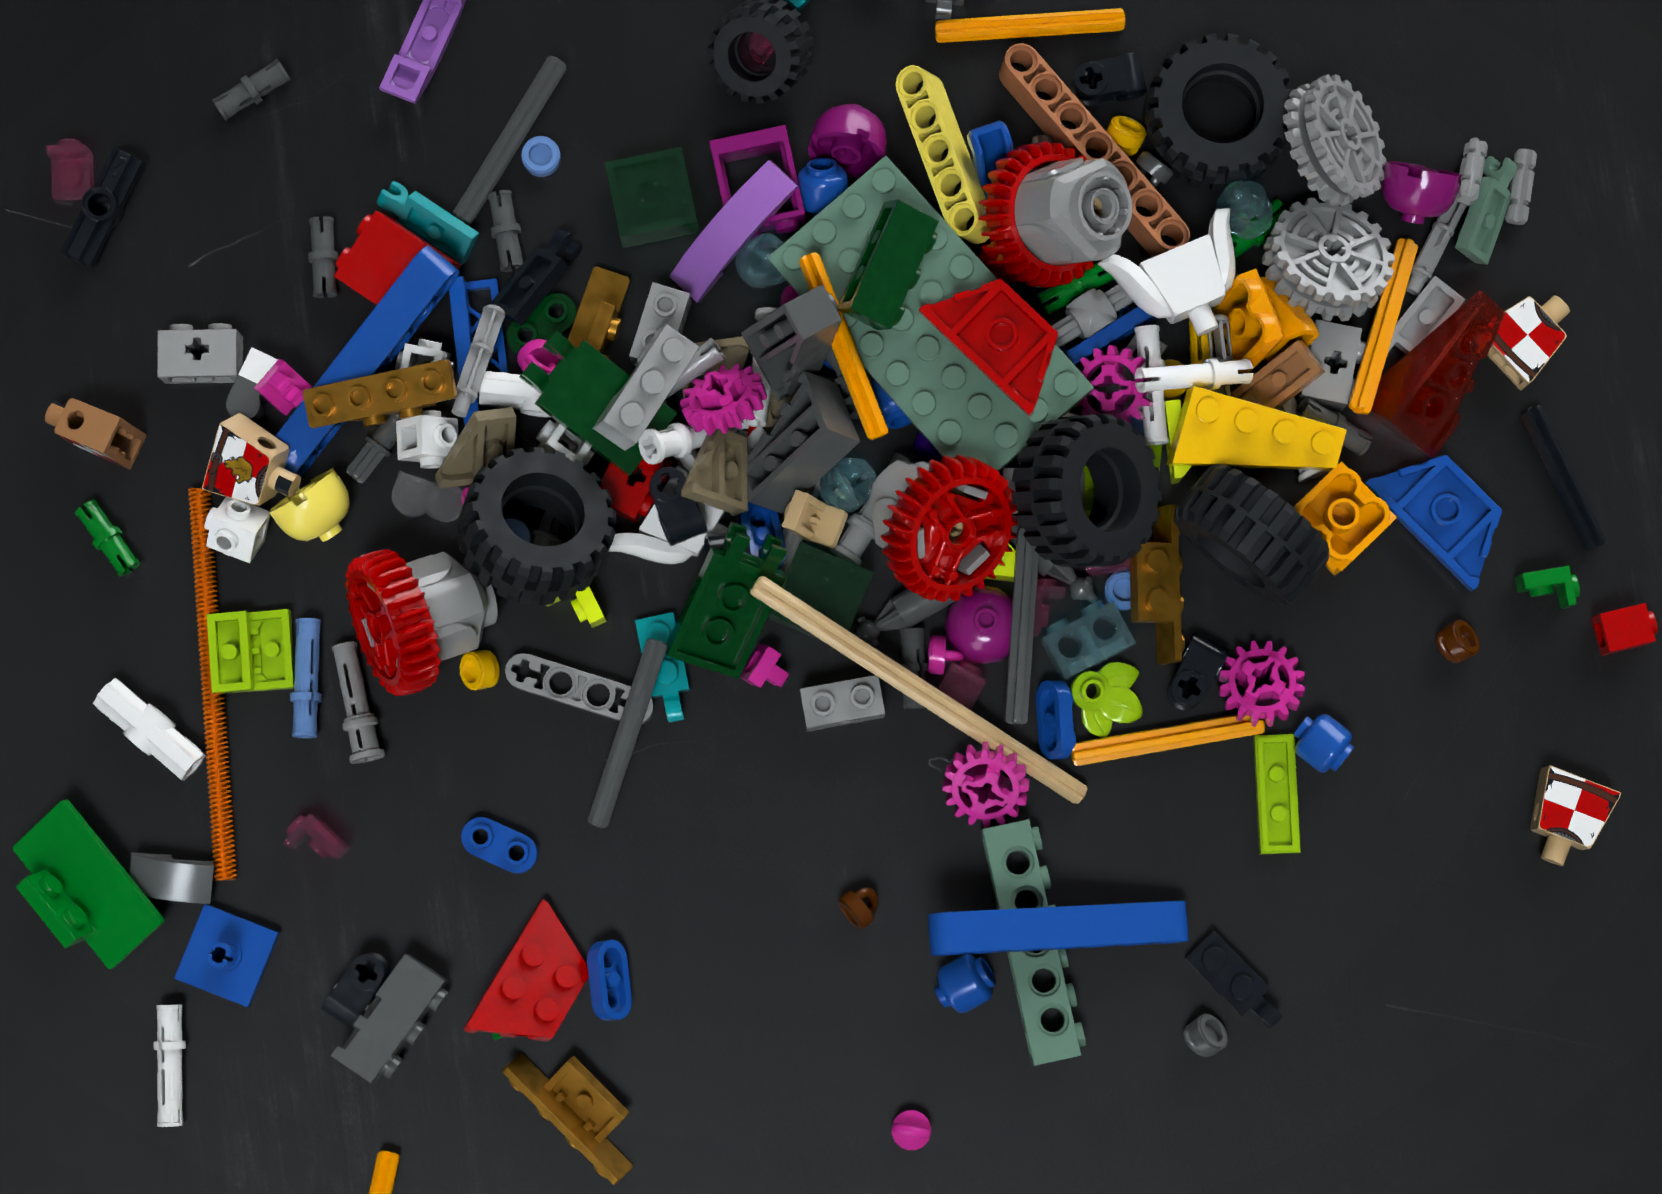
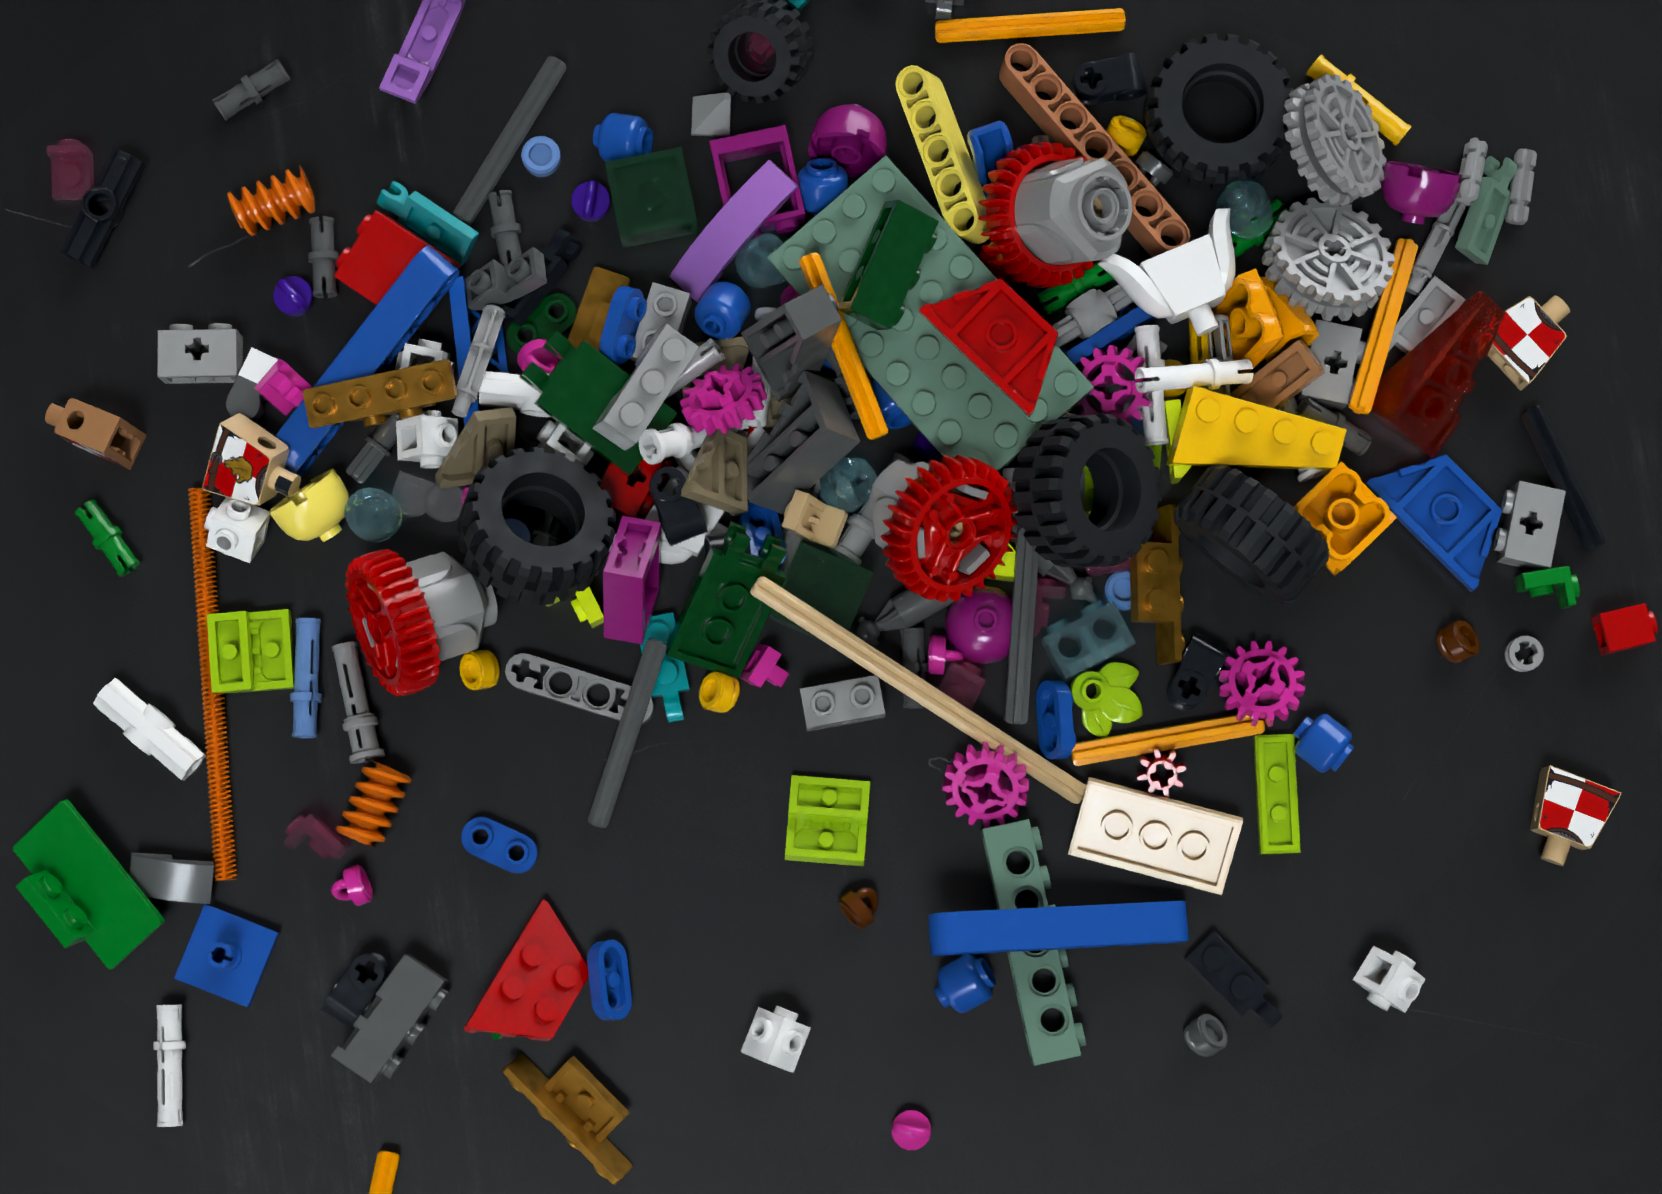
none -> orange piece [227,165,315,236]
none -> dark purple tile [273,276,314,317]
none -> dark pink tile [331,864,373,906]
none -> orange piece [335,760,412,849]
none -> clear light blue piece [345,487,403,542]
none -> dark grey slope [465,247,547,311]
none -> dark purple tile [572,180,611,222]
none -> blue head [593,113,653,166]
none -> blue plate [599,286,647,365]
none -> magenta window [603,516,661,645]
none -> light grey slope [691,93,731,137]
none -> blue head [694,282,751,339]
none -> yellow tile [699,671,740,713]
none -> white brick [741,1005,811,1073]
none -> lime slope [785,775,870,866]
none -> tile [1068,777,1243,895]
none -> gear [1137,746,1186,797]
none -> yellow pin [1306,54,1412,146]
none -> white brick [1353,946,1425,1013]
none -> light grey brick [1493,481,1566,571]
none -> light grey bush [1504,635,1544,672]

